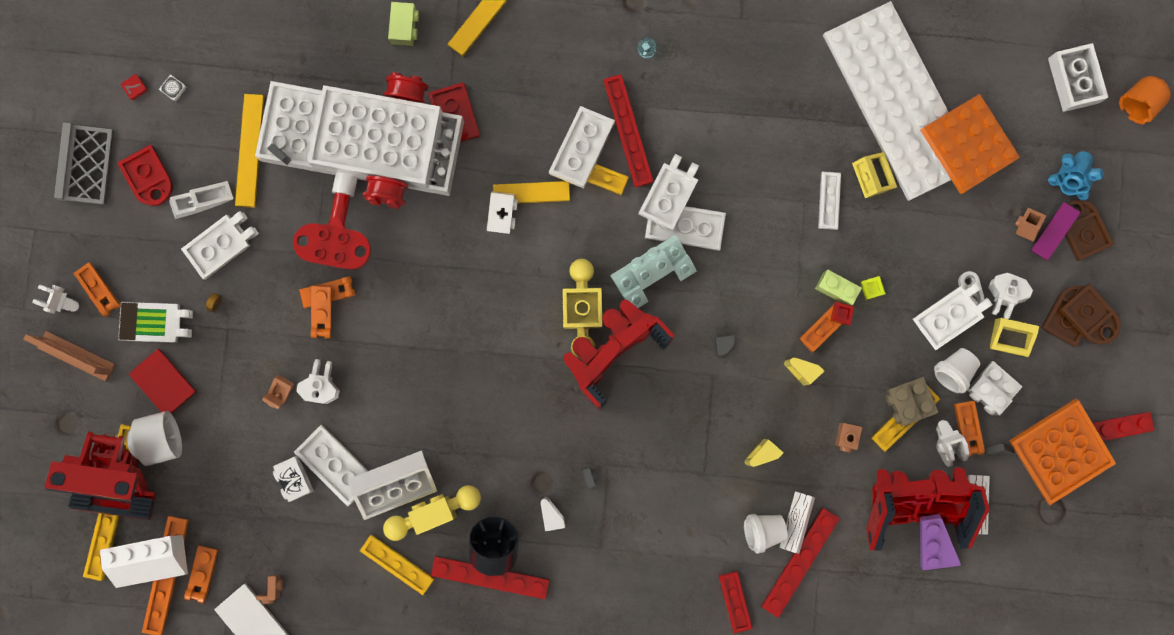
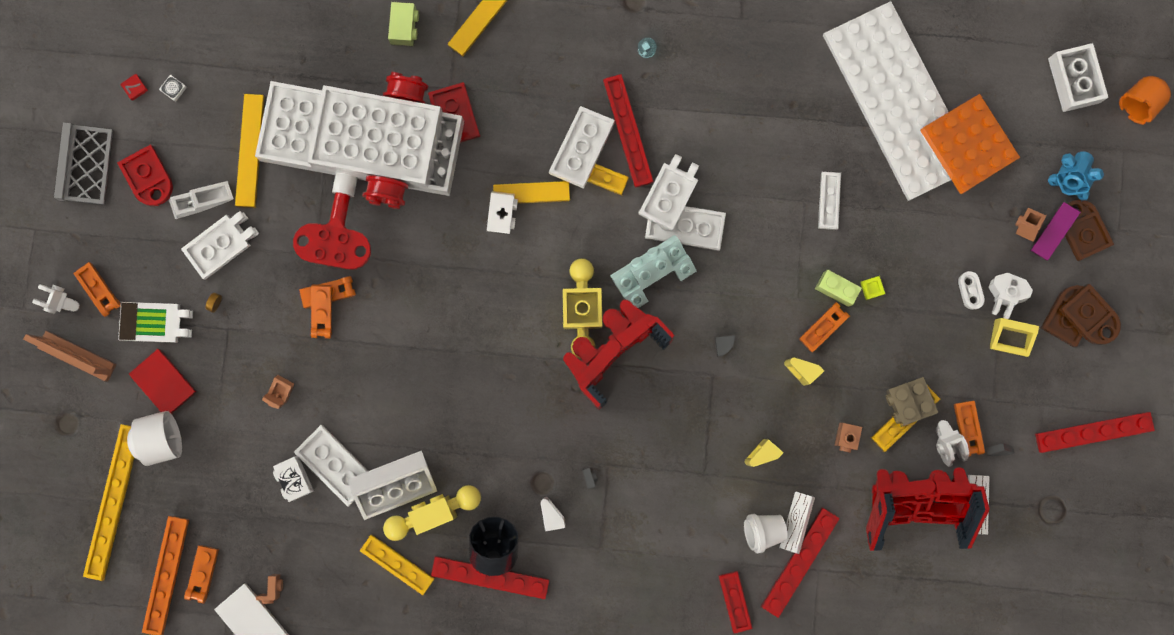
red container [44,431,156,520] -> none
white slope [100,535,188,588] -> none
dark grey tile [267,143,292,165] -> none
white hinge [296,359,340,404] -> none
red tile [831,302,854,326] -> none
light yellow tile [852,152,897,198] -> none
white tile [913,282,993,350] -> none
medium lavender wing [920,514,961,571] -> none
white piece [934,348,980,393] -> none
white plate [967,361,1022,416] -> none
orange plate [1009,399,1116,505] -> none

